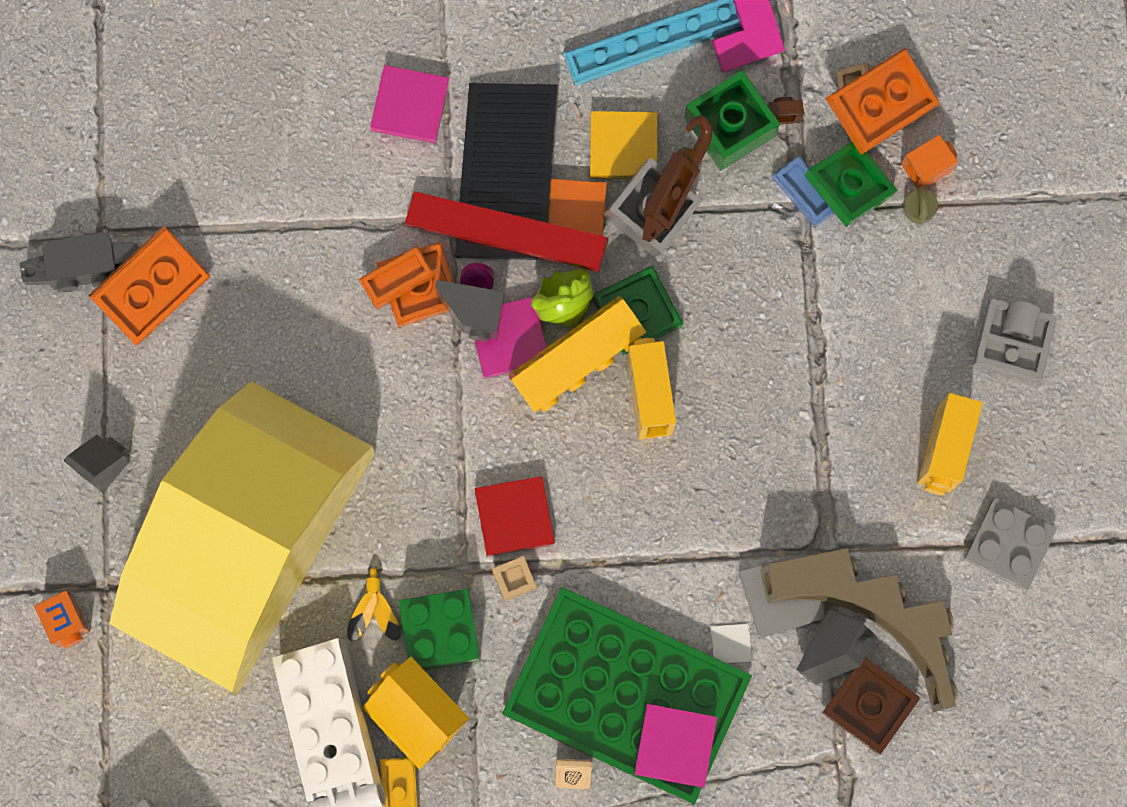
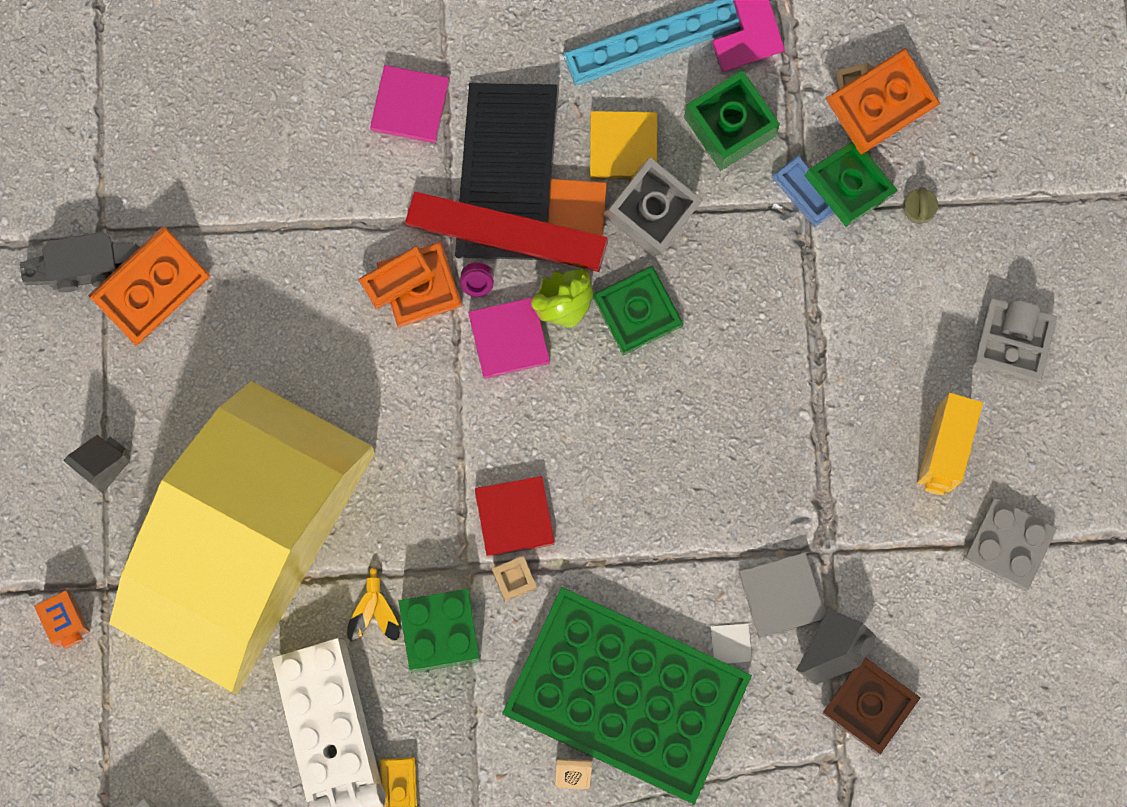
yellow brick [362,657,470,770] -> none
dark grey slope [435,280,505,342] -> none
yellow brick [508,295,646,413] -> none
yellow brick [626,338,676,440] -> none
dark pink tile [634,704,717,788] -> none
reddish brown plate [642,115,713,242] -> none
dark tan arch [760,548,957,713] -> none
reddish brown plate [768,97,804,125] -> none
orange brick [901,134,958,189] -> none

